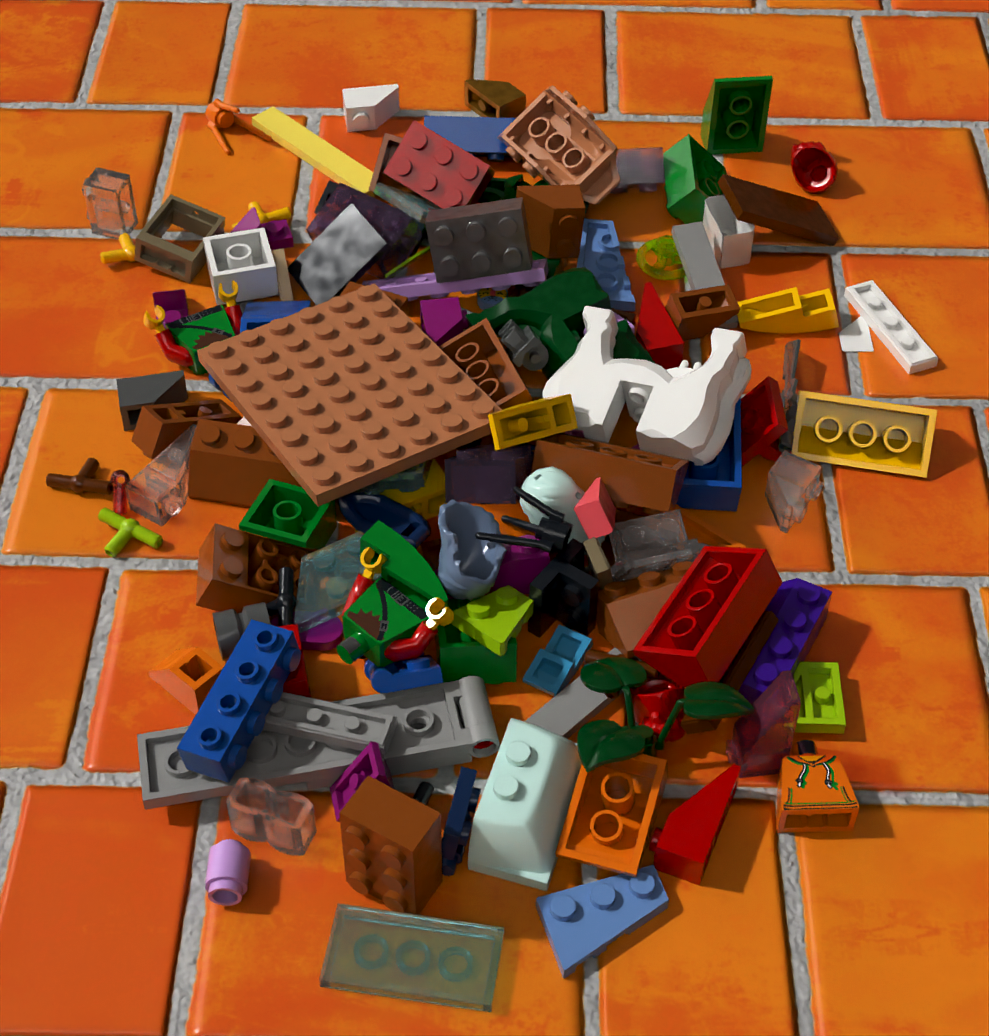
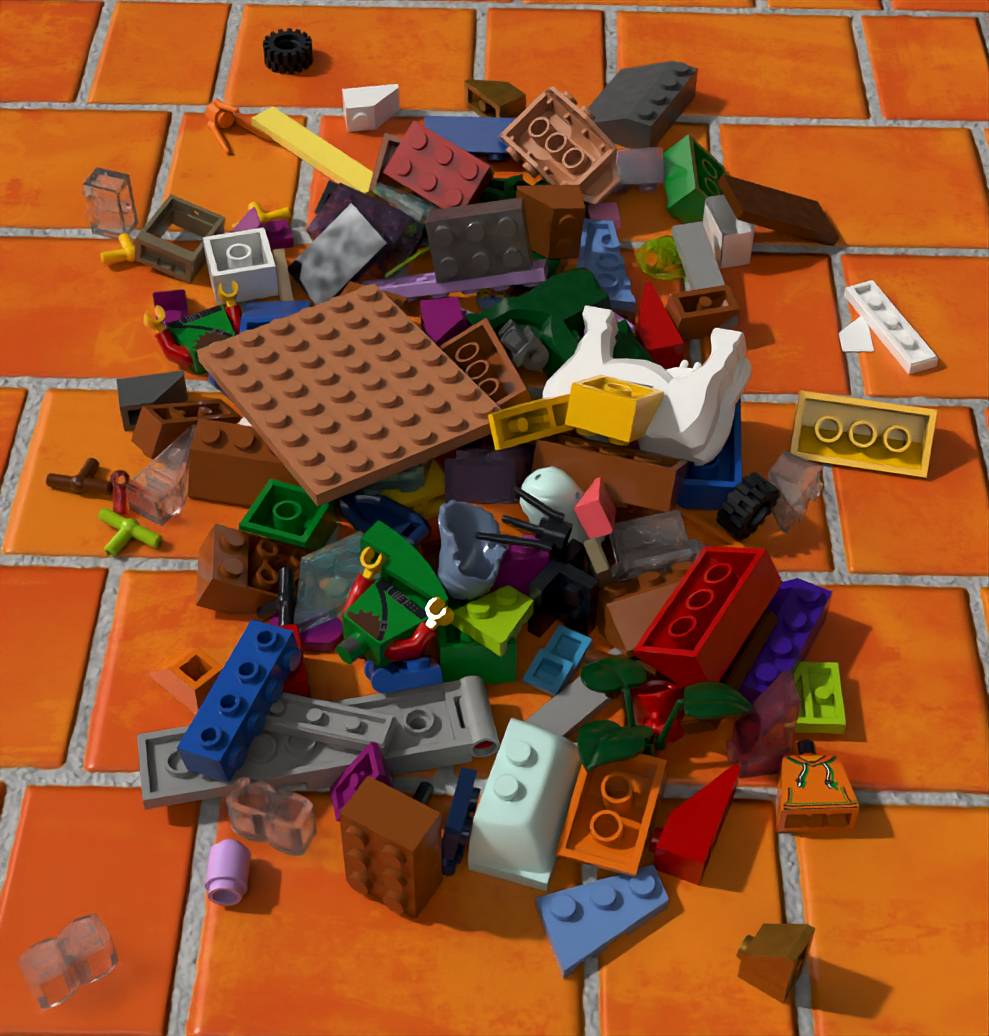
dark grey wheel [212,602,271,661] -> none
clear light blue tile [319,903,505,1012] -> none
green slope [700,76,773,155] -> none
yellow slope [737,287,839,334] -> none
red bracket [741,376,793,467] -> none
dark grey sword [778,339,801,453] -> none
red hair [791,141,838,193] -> none
none -> clear brick [18,914,119,1009]
none -> black tyre [263,28,313,74]
none -> yellow slope [565,374,665,445]
none -> dark grey slope [587,61,698,155]
none -> bright pink tile [587,202,621,229]
none -> black tyre [716,472,780,540]
none -> pearl gold slope [736,924,816,1004]

